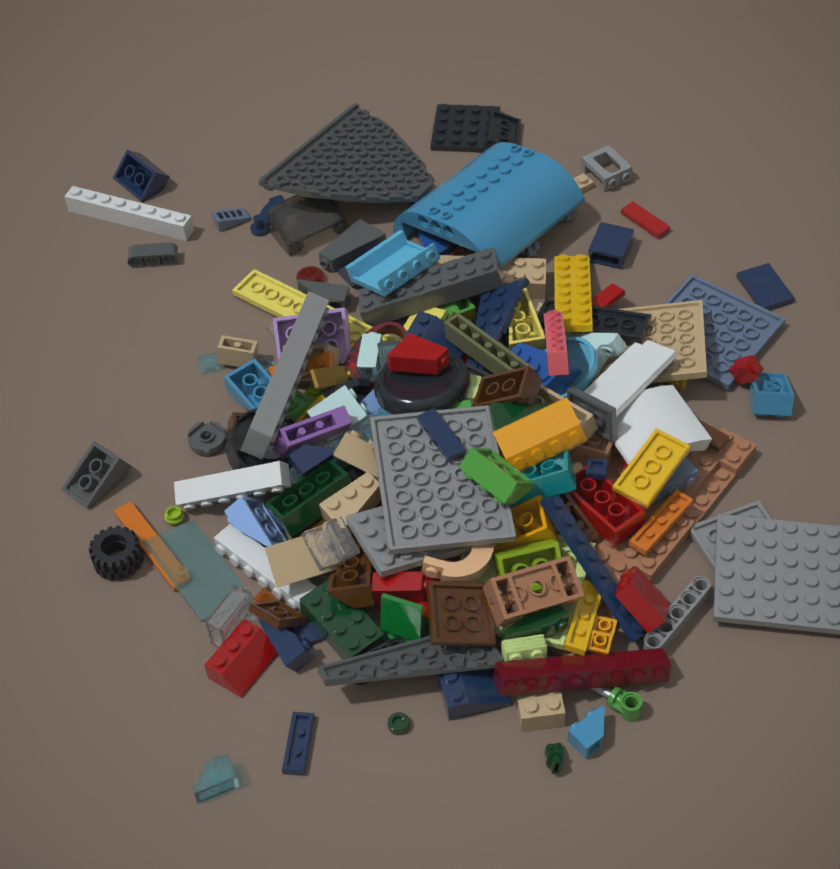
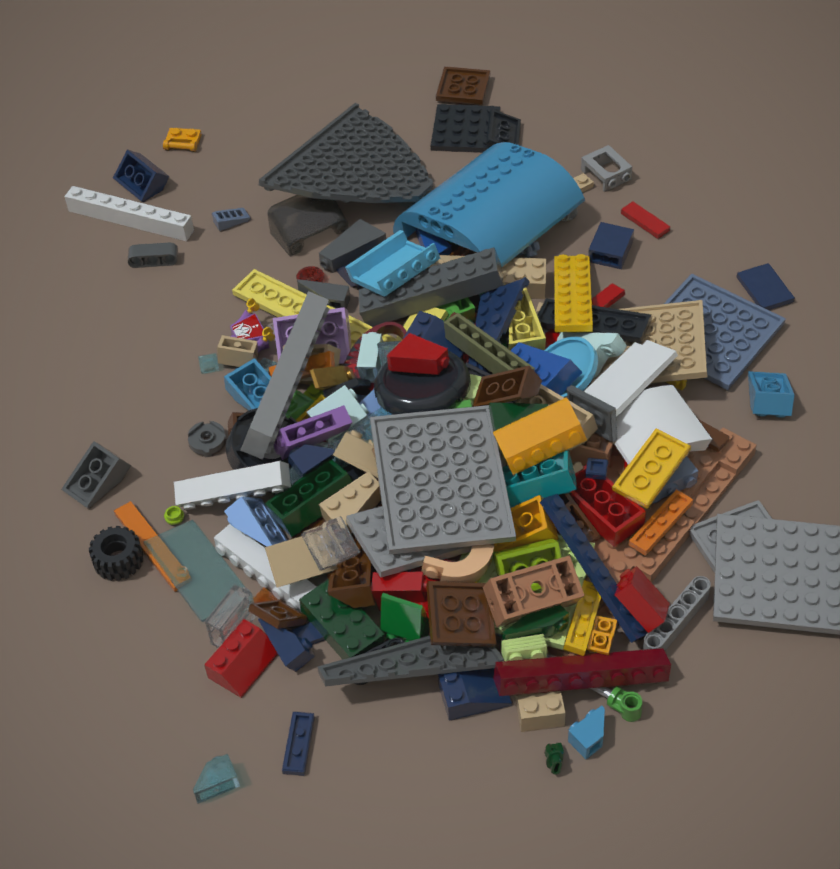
dark blue brick [250,195,286,236] -> none
dark green tile [388,712,410,736] -> none
dark blue tile [417,408,466,462] -> none
bright green slope [459,447,536,505] -> none
coral brick [544,310,569,376] -> none
red brick [728,355,764,384] -> none
none -> light orange plate [163,128,202,151]
none -> torso [230,298,275,353]
none -> reddish brown plate [436,66,490,105]

